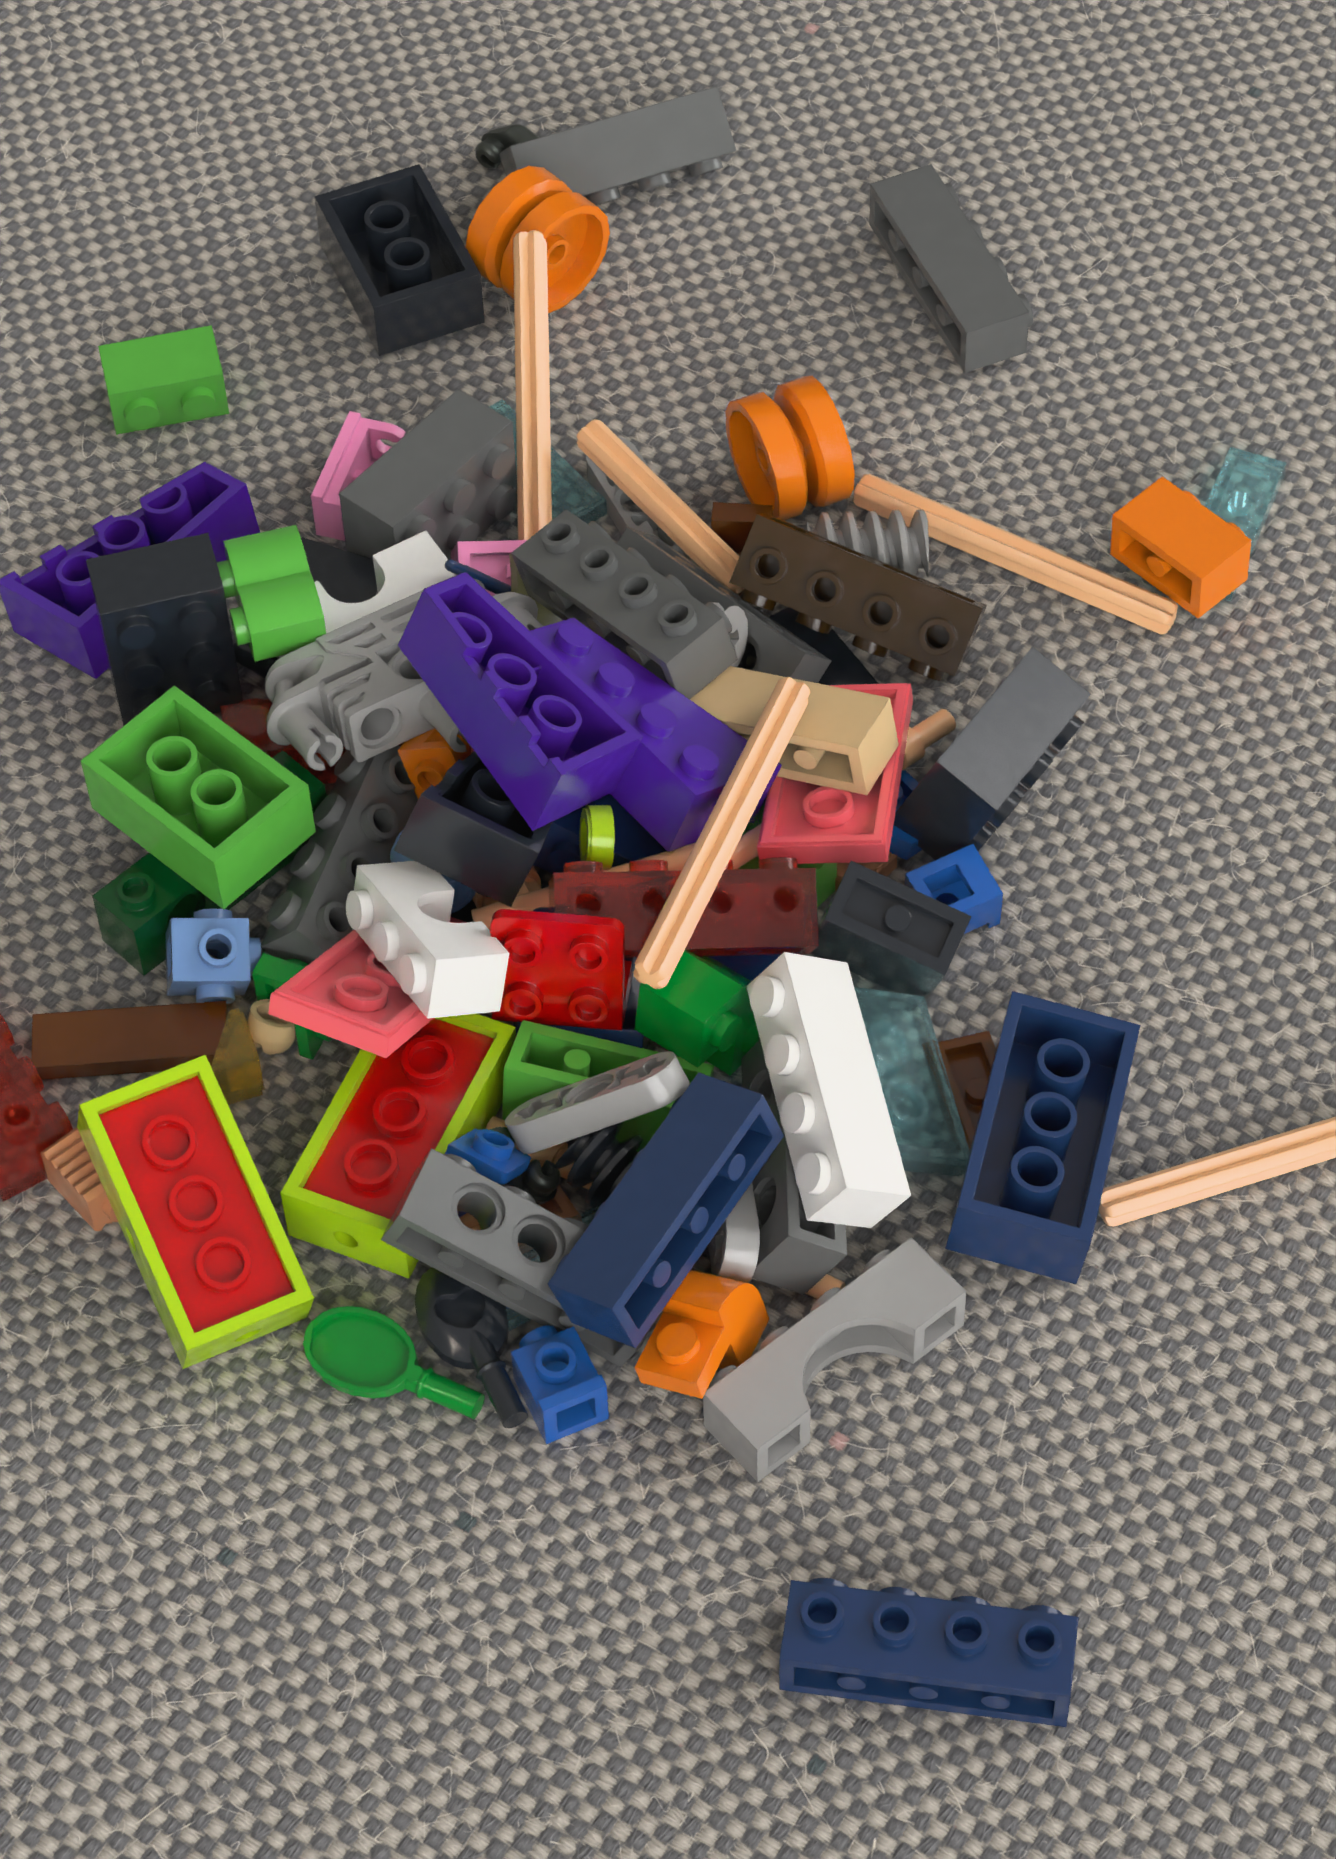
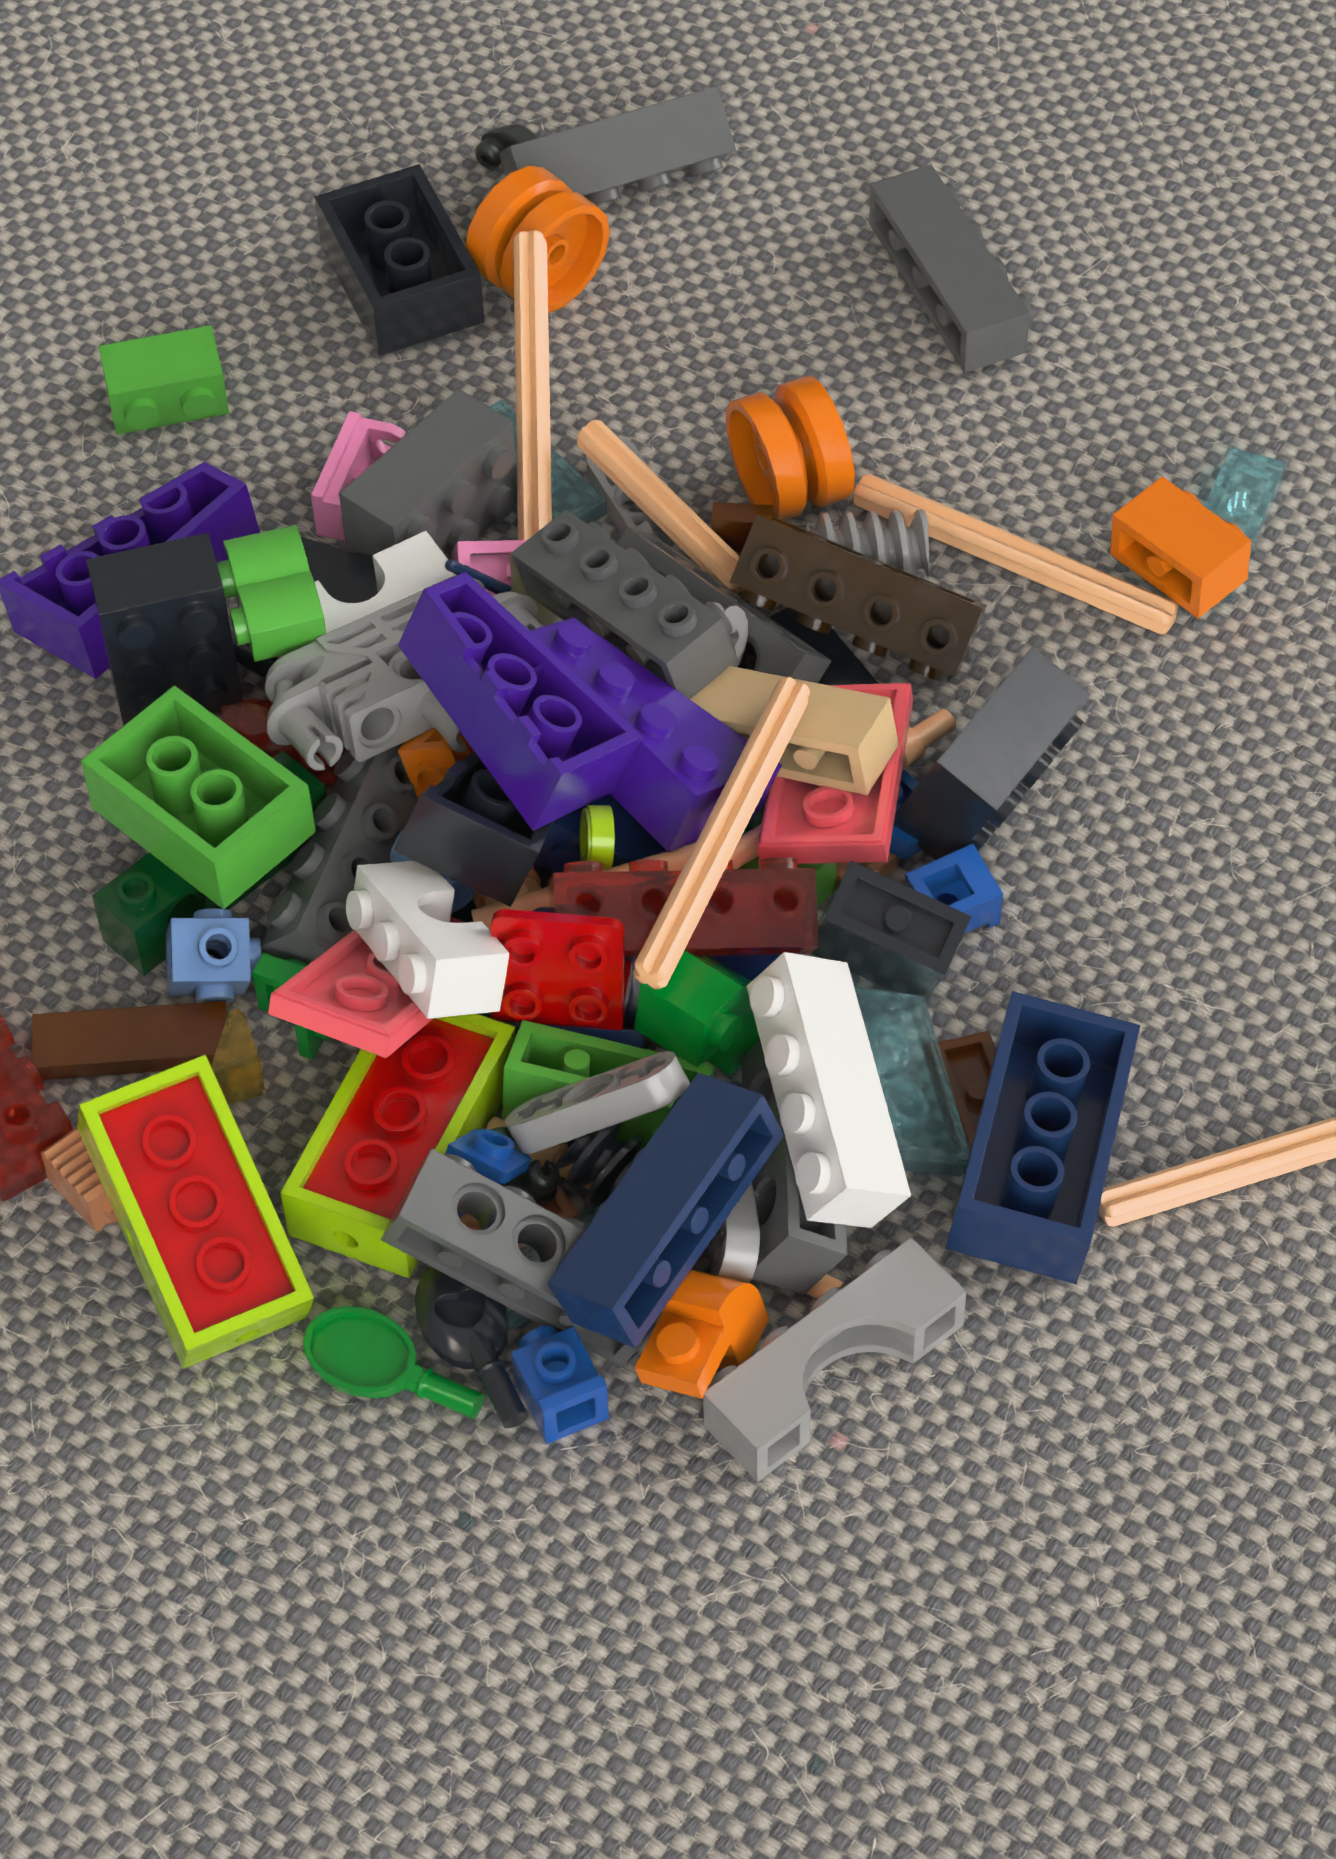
tan hinge [247,999,296,1055] -> none
dark blue brick [779,1578,1079,1727] -> none

